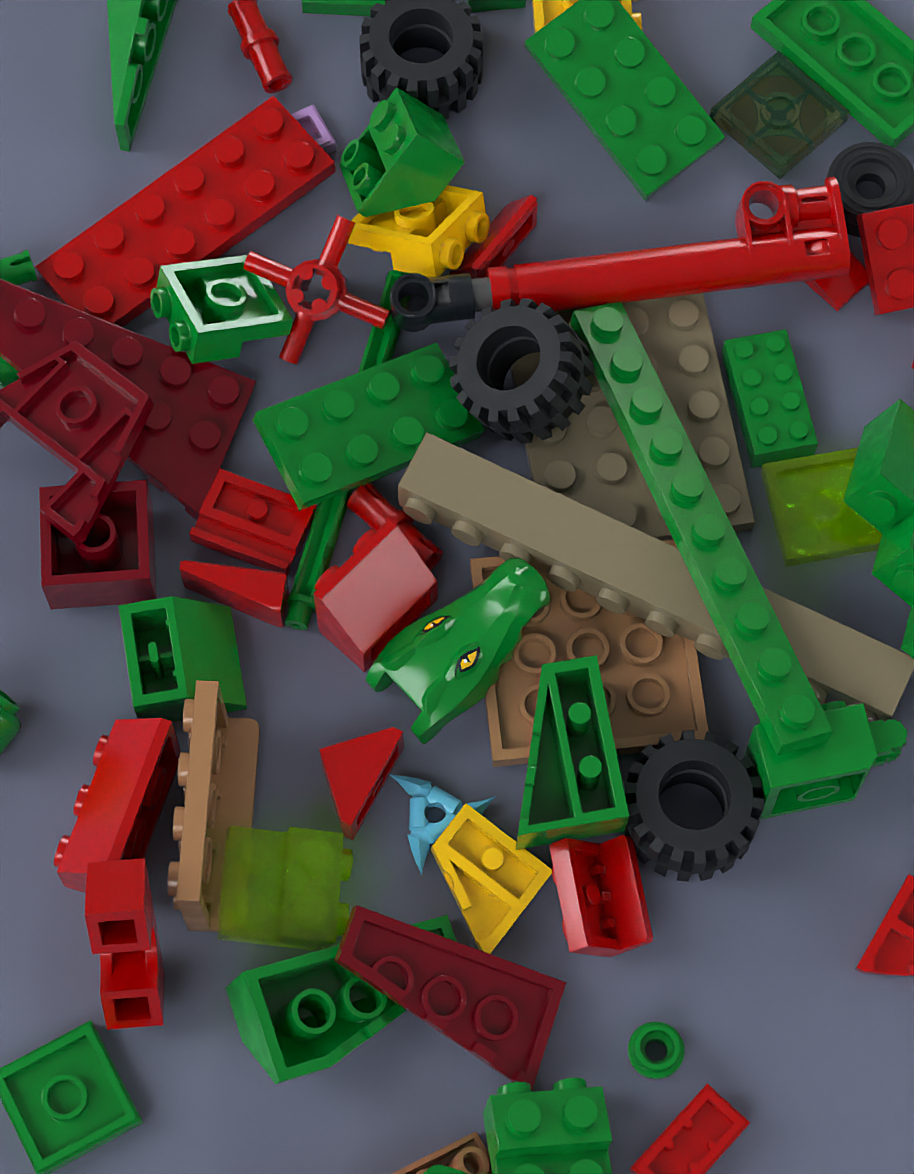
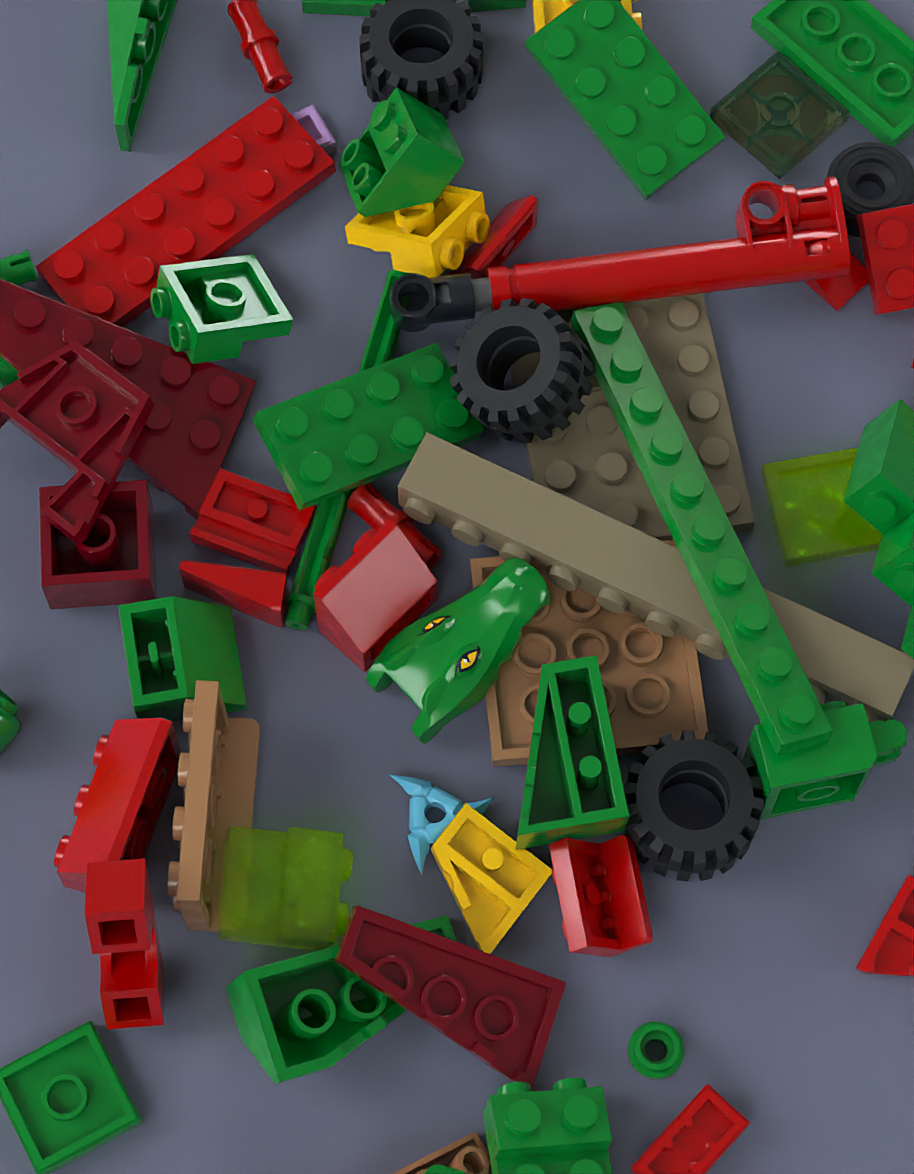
red bar [243,215,391,365] -> none
red slope [319,727,404,841] -> none
green piece [721,329,818,468] -> none

